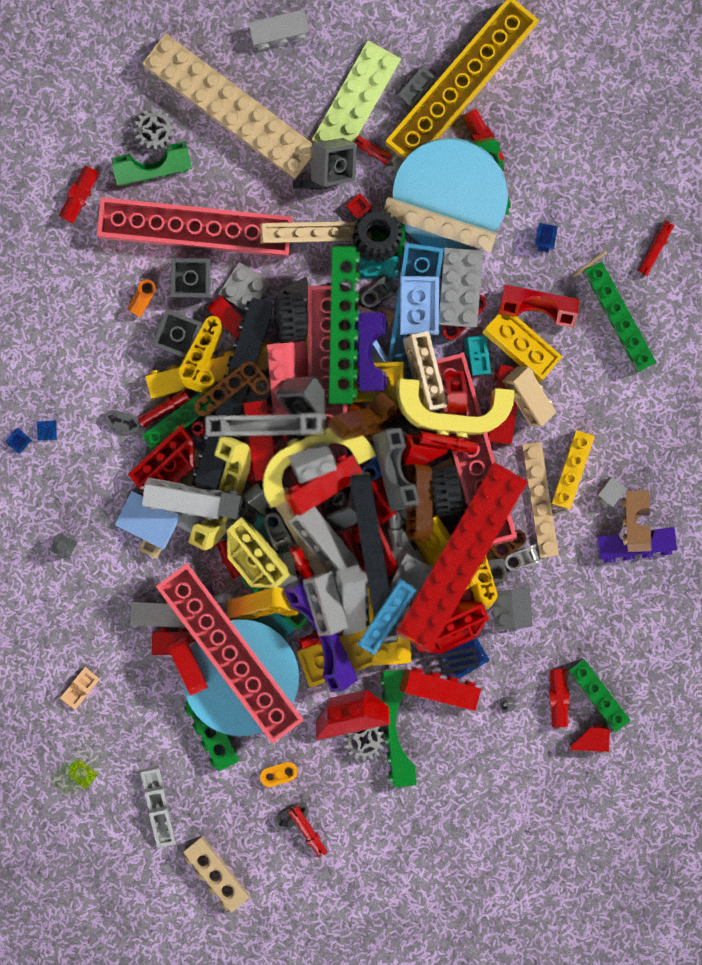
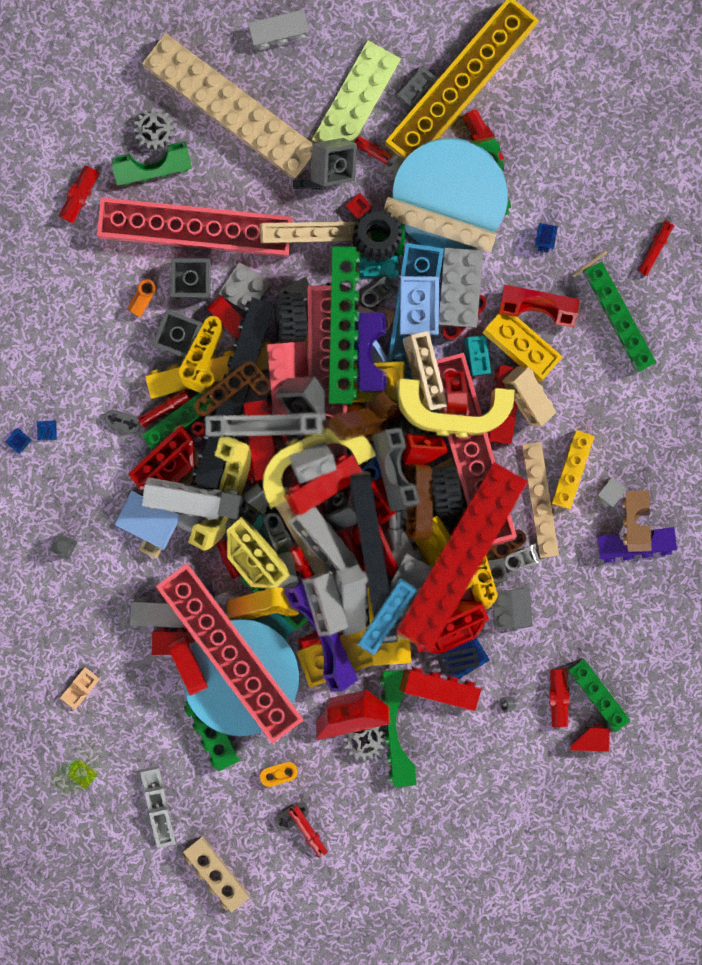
red pin [419,431,478,454] -> none

